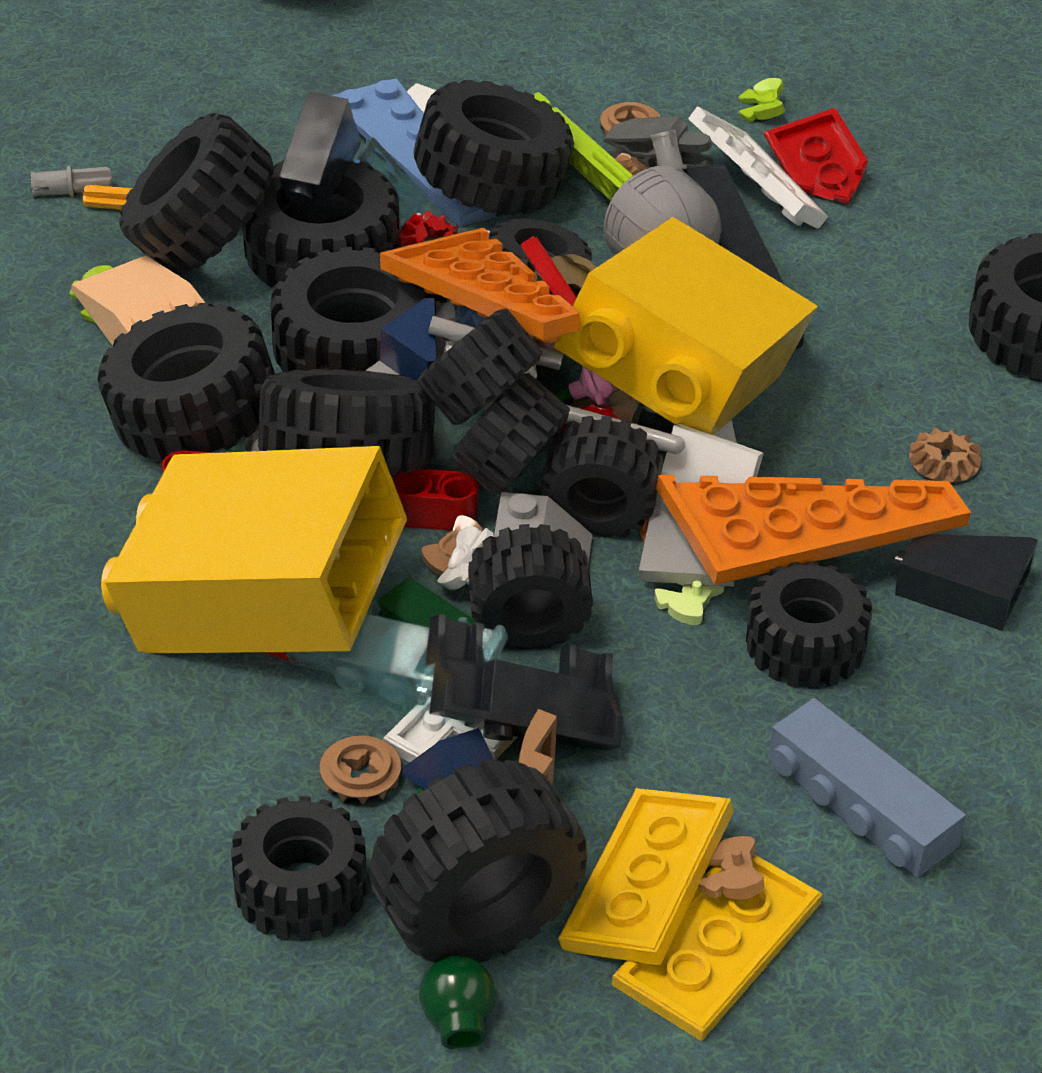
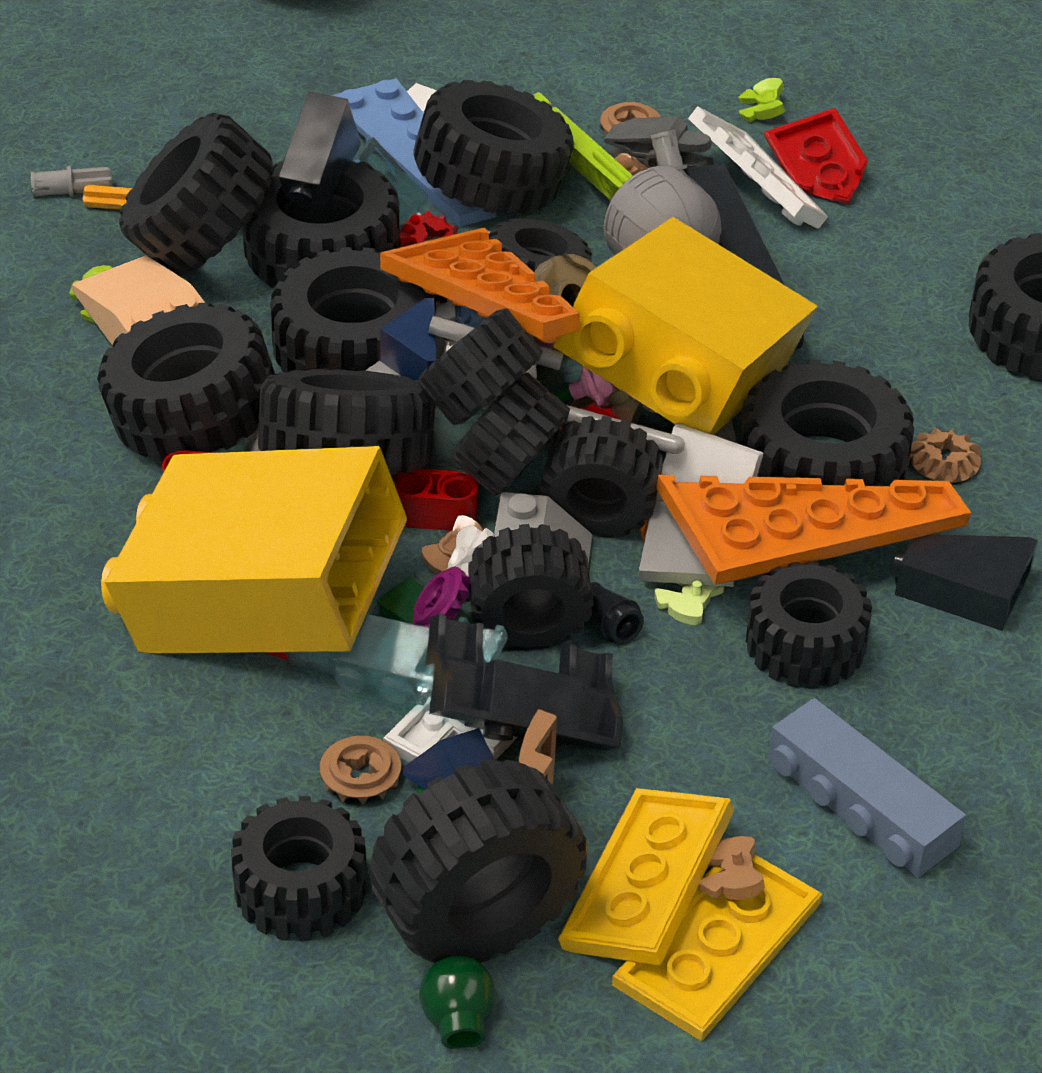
red tile [520,236,577,307] -> none
none -> magenta gear [413,566,471,639]
none -> black cone [591,582,644,644]
none -> black tyre [738,360,915,487]

